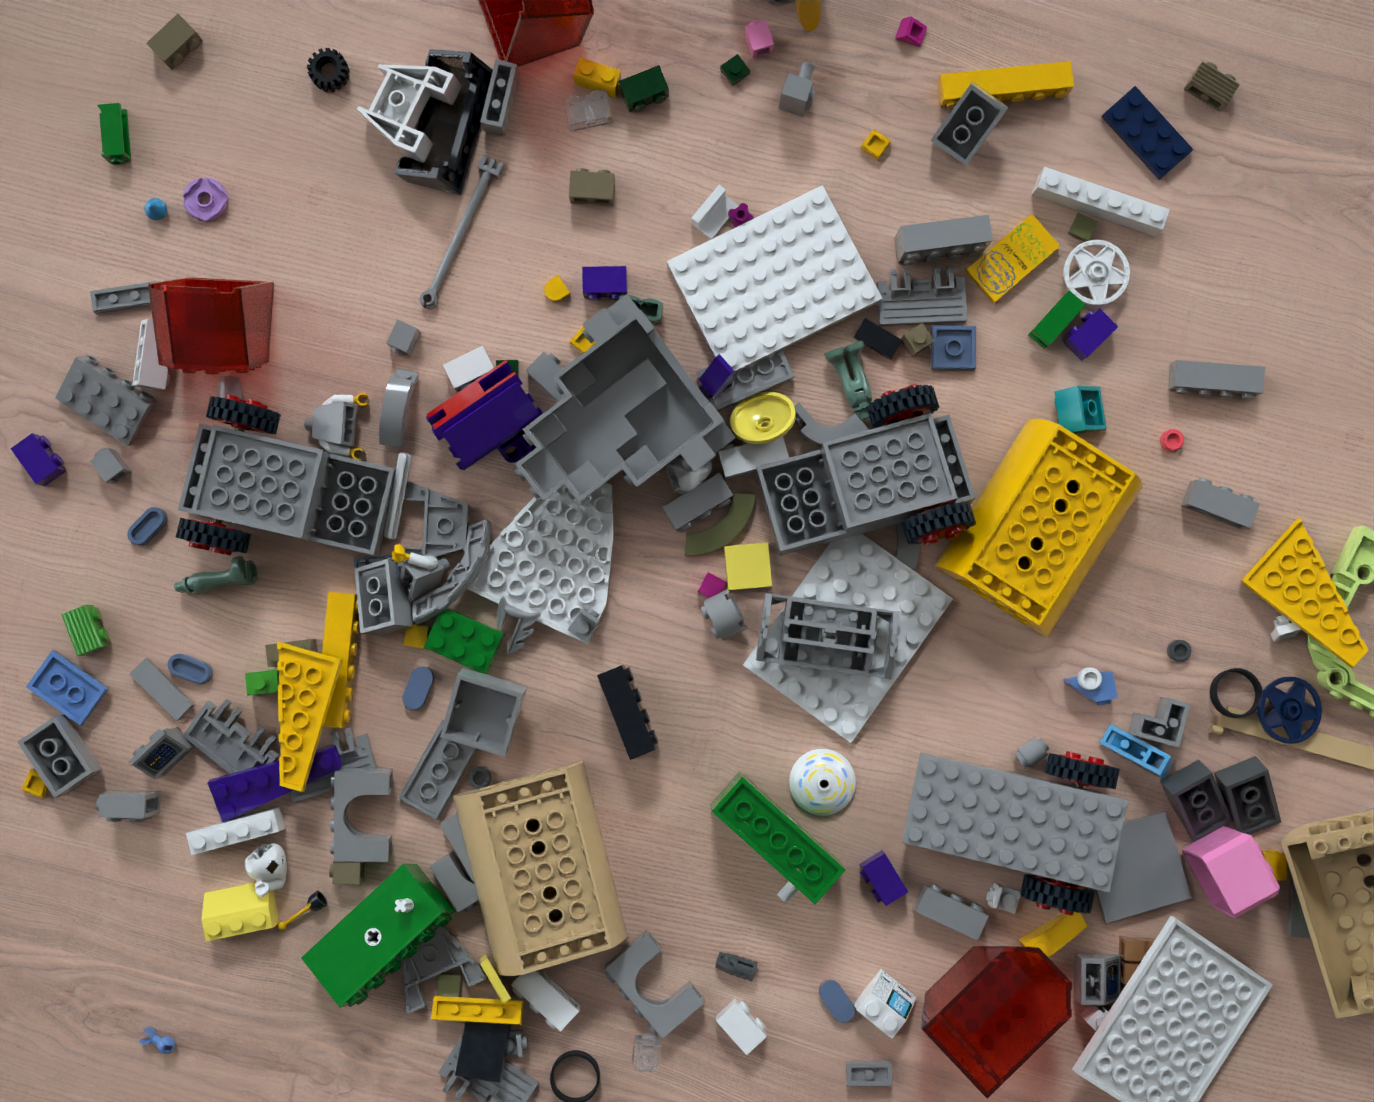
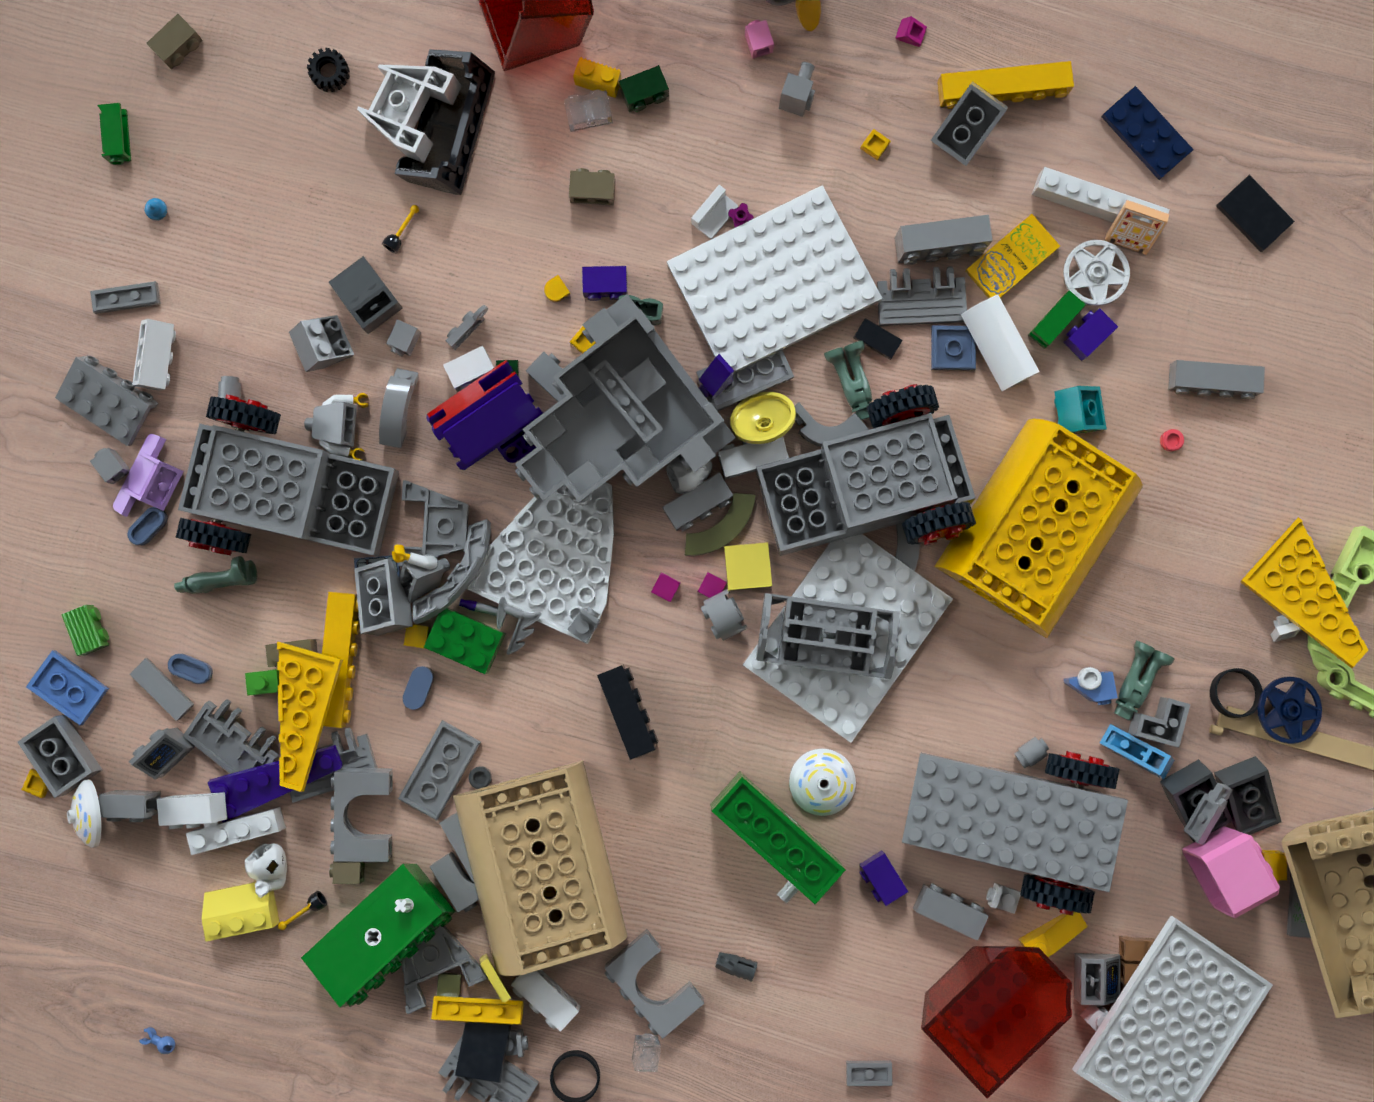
dark purple brick [10,433,66,486] -> none
clear red windscreen [148,277,274,375] -> none
lavender tile [183,178,228,222] -> none
white axle [384,453,412,539] -> none
light grey hinge [420,155,504,309] -> none
light grey container [440,668,527,757] -> none
light grey brick [480,59,520,136] -> none
white brick [716,998,767,1055] -> none
dark green plate [720,54,750,86] -> none
sand blue tile [819,979,855,1023] -> none
white slope [853,969,917,1039] -> none
dark tan brick [901,323,934,357] -> none
olive tile [1068,213,1098,242] -> none
light grey tile [1095,811,1192,923] -> none
dark grey tile [1167,640,1191,662] -> none
light grey brick [1181,478,1260,530] -> none
dark tan brick [1184,61,1240,112] -> none
none -> white dish [67,780,101,848]
none -> lavender plate [113,434,184,517]
none -> white brick [157,792,227,829]
none -> light grey slope [289,315,354,372]
none -> dark grey slope [329,256,403,334]
none -> hinge [382,205,419,254]
none -> light grey hinge [445,305,488,350]
none -> piece [459,599,498,616]
none -> light grey plate [588,359,663,443]
none -> dark pink slope [651,572,680,602]
none -> white brick [961,294,1040,391]
none -> light nougat container [1105,200,1169,255]
none -> sand green piece [1114,640,1175,721]
none -> light grey hinge [1184,782,1232,845]
none -> black tile [1216,174,1295,252]

